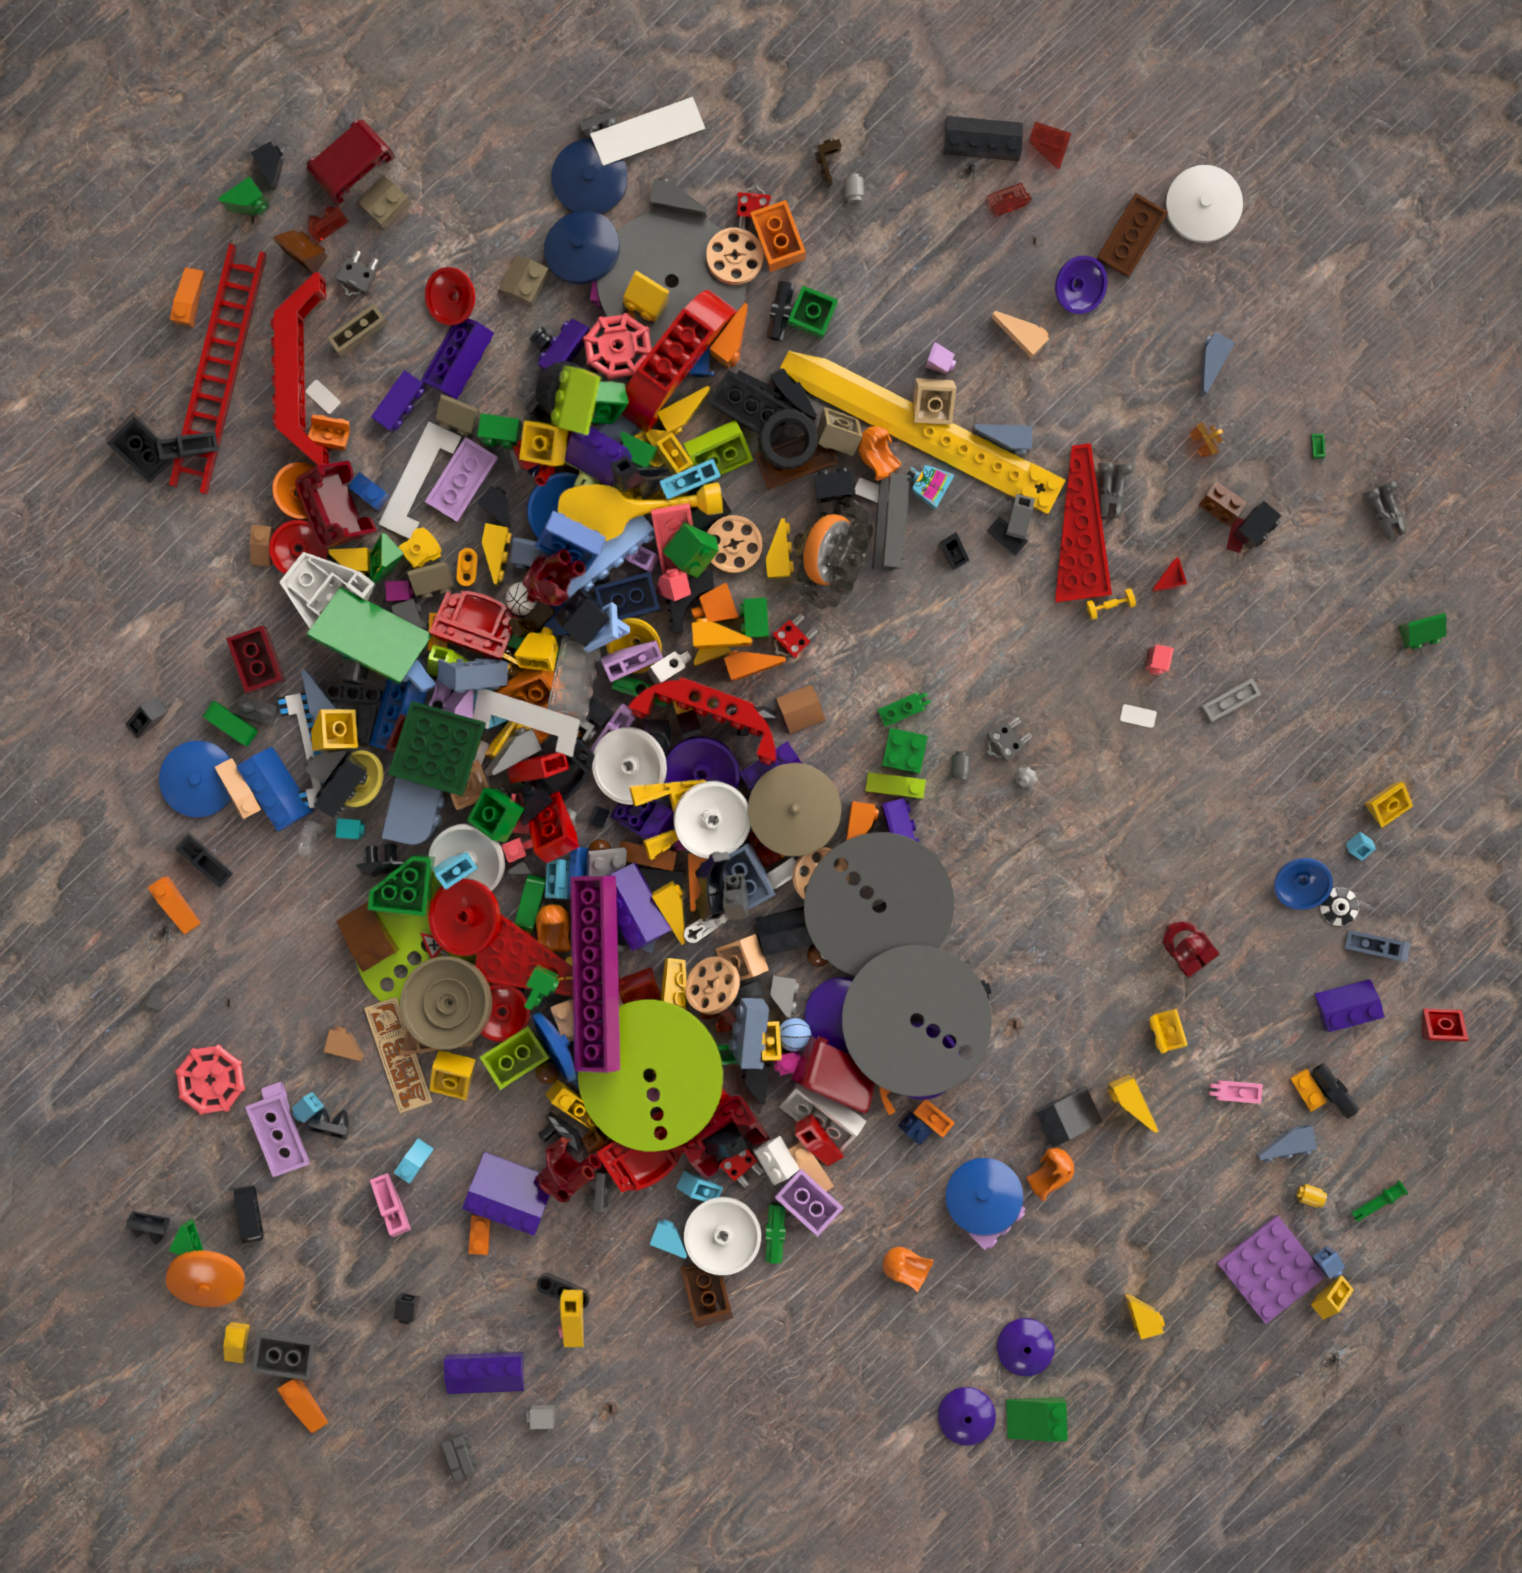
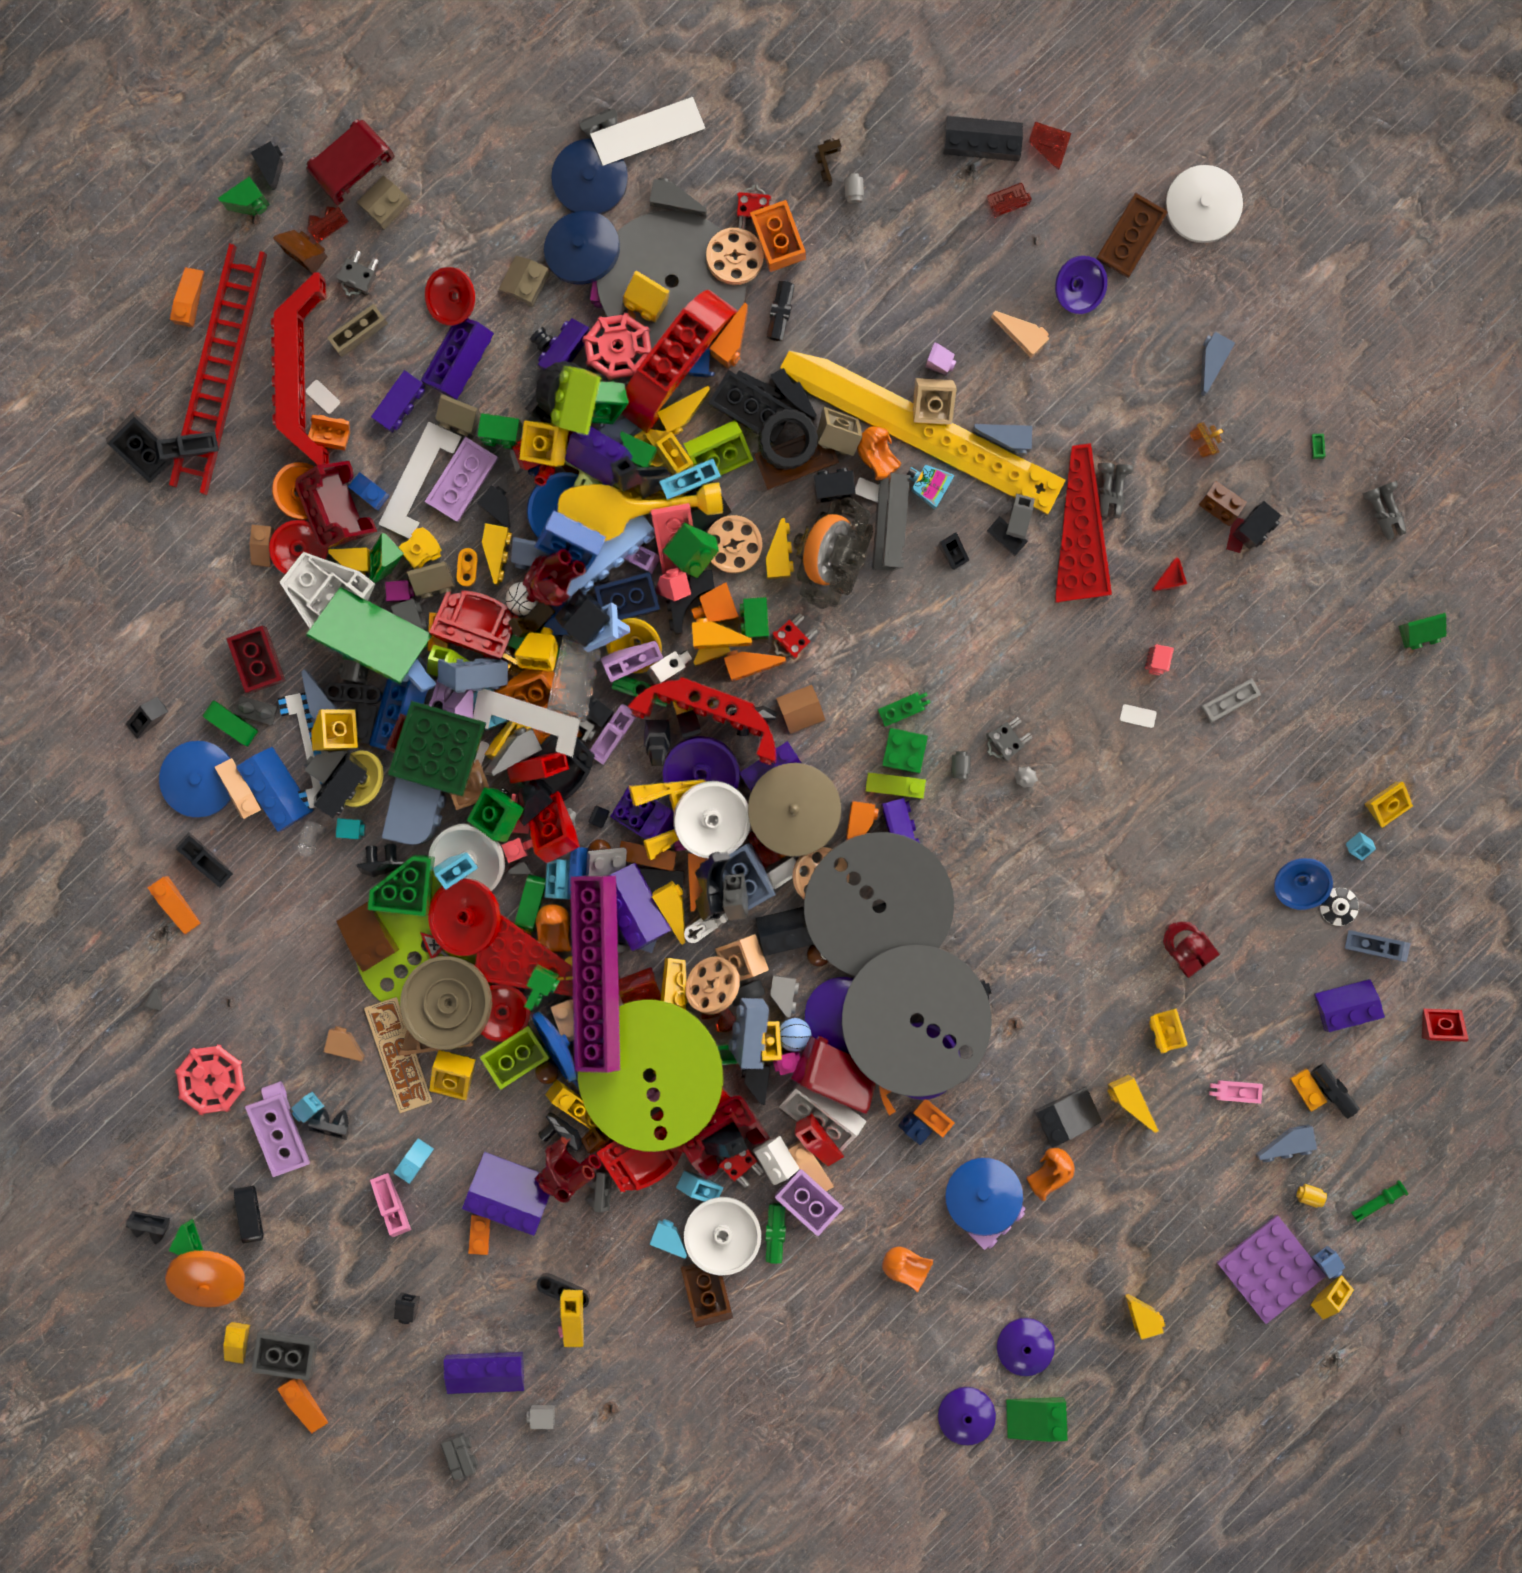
white dish [592,727,667,805] -> none
green brick [788,285,838,339] -> none
yellow wheel [1086,588,1136,620] -> none

